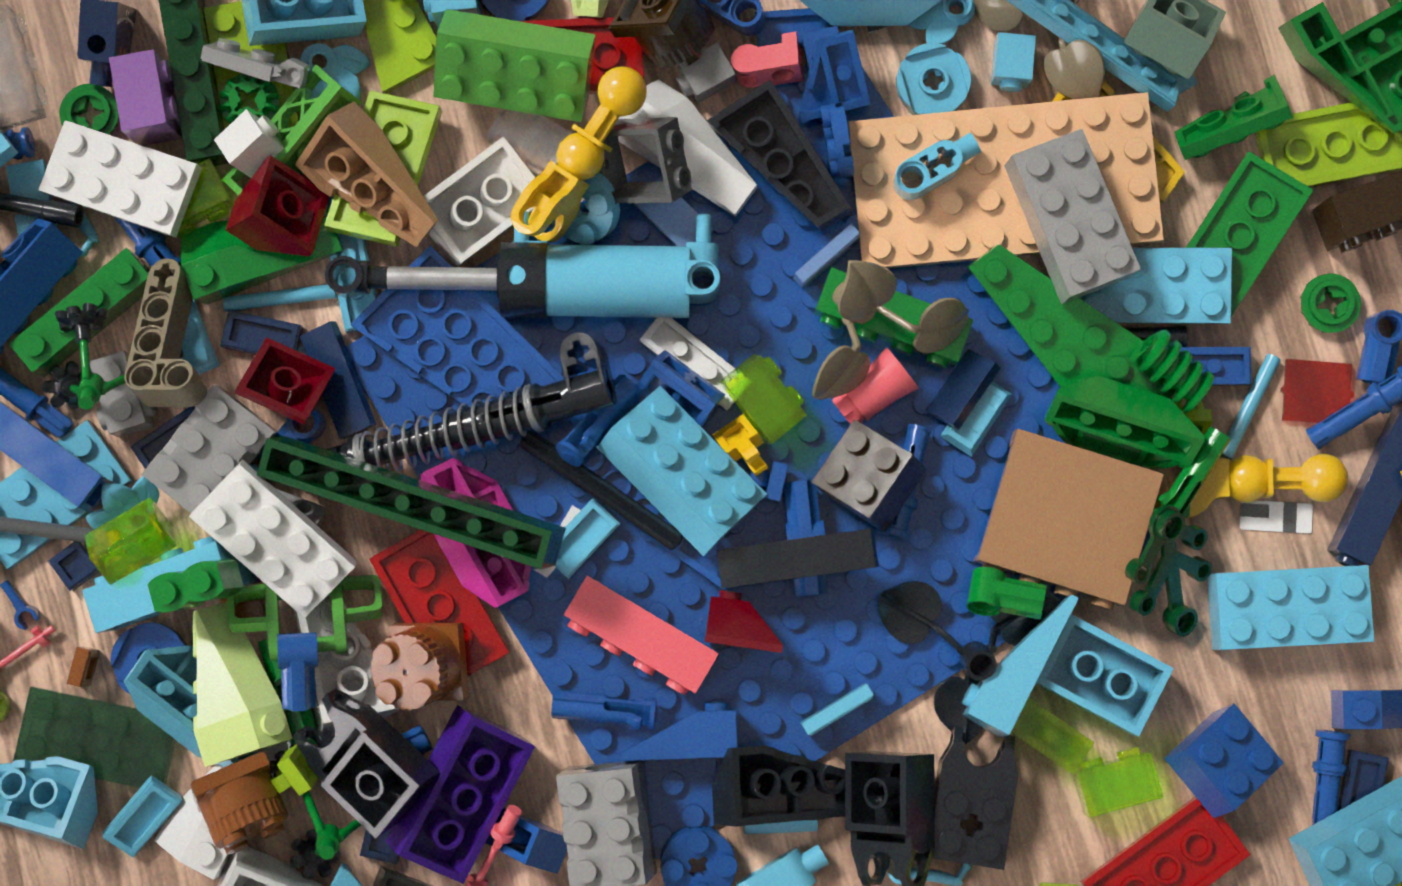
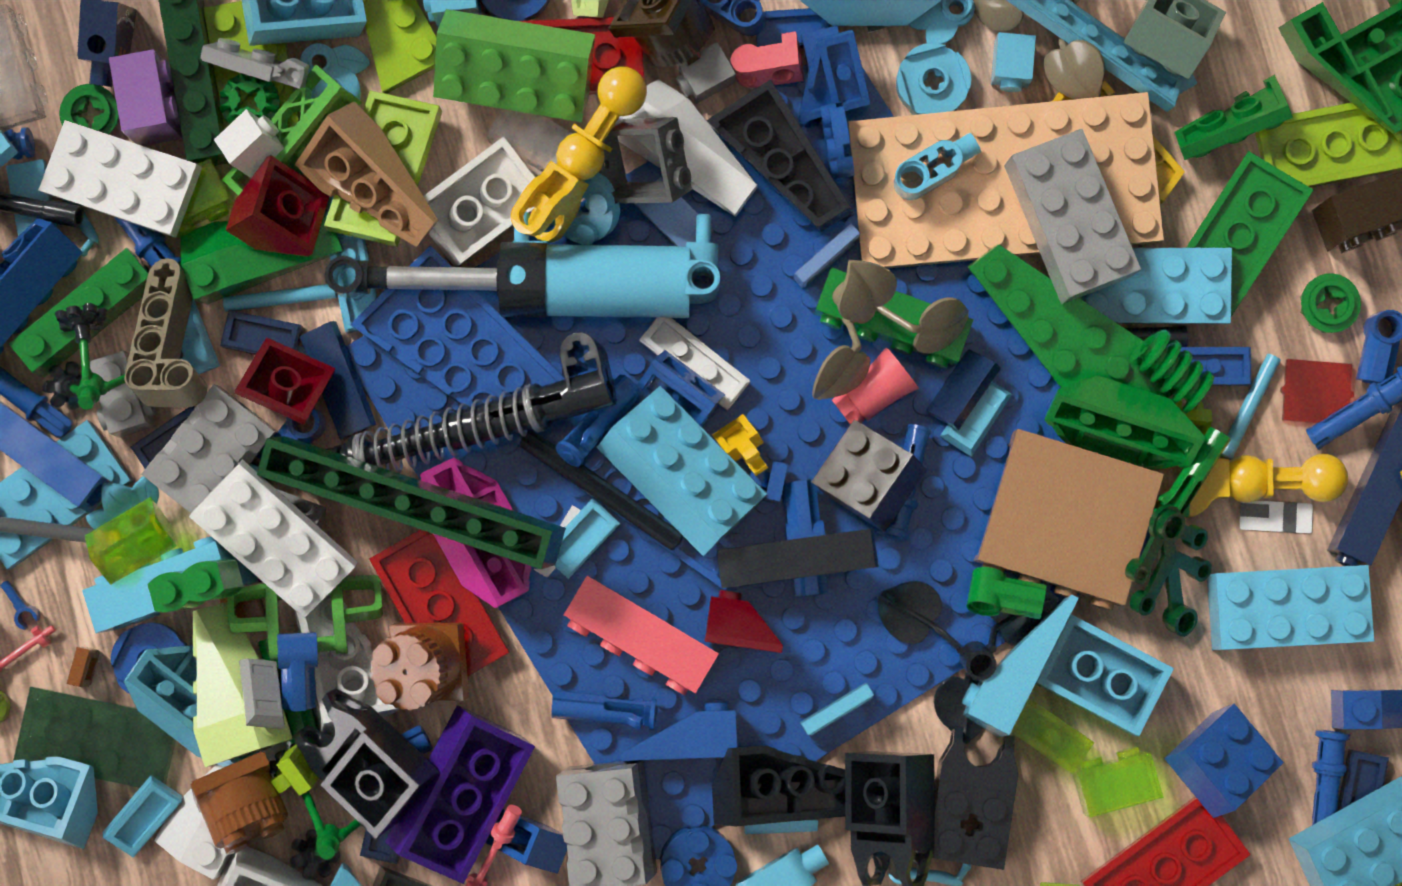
dark blue tile [48,541,103,591] -> none
clear neon green brick [719,354,807,444] -> none
none -> light grey tile [239,658,285,729]

